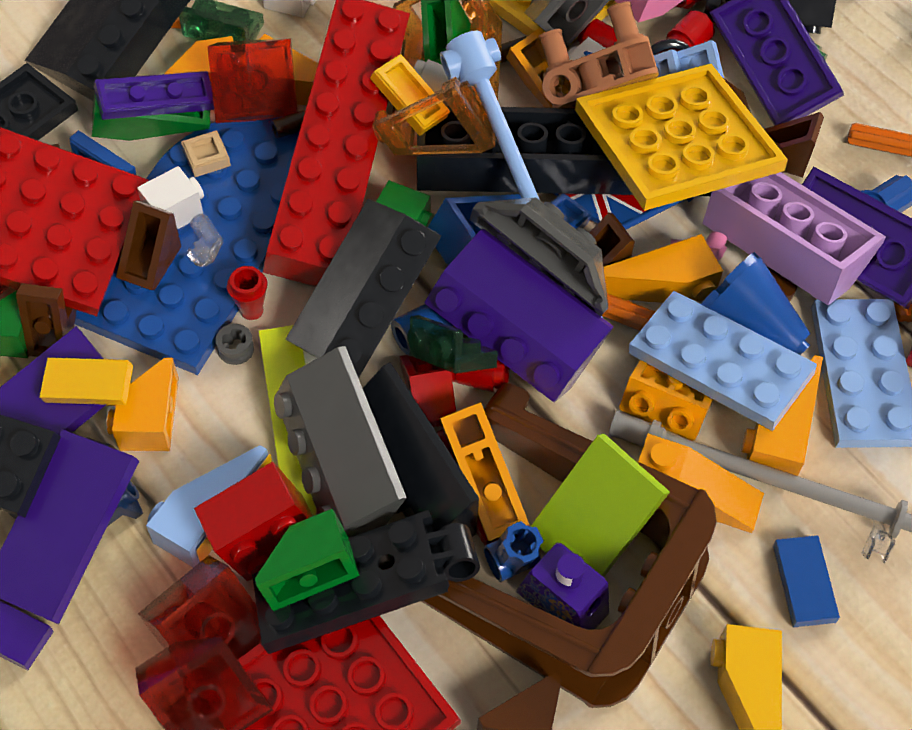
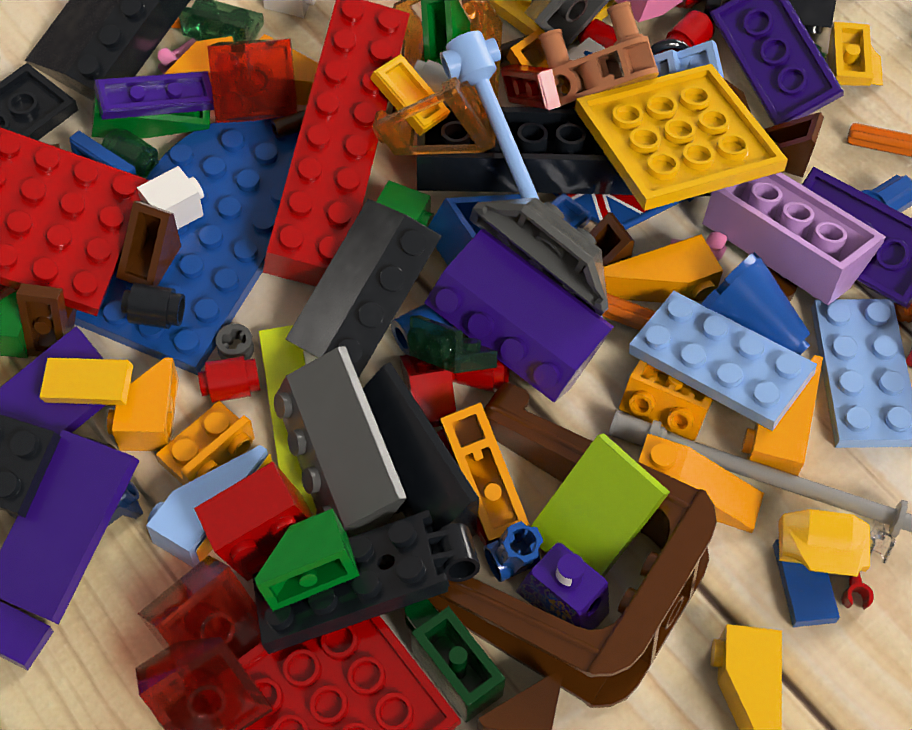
tan tile [181,130,231,177] -> none
clear arm [187,214,223,267] -> none
red cone [227,266,268,320] -> none
none -> clear green brick [101,129,159,178]
none -> black brick [121,283,185,329]
none -> light orange bracket [156,401,255,485]
none -> bright pink hand [158,38,196,74]
none -> red brick [198,356,261,403]
none -> dark green brick [405,599,506,723]
none -> red tile [500,64,561,110]
none -> yellow slope [778,509,870,577]
none -> yellow slope [828,22,883,86]
none -> red hand [841,572,874,610]

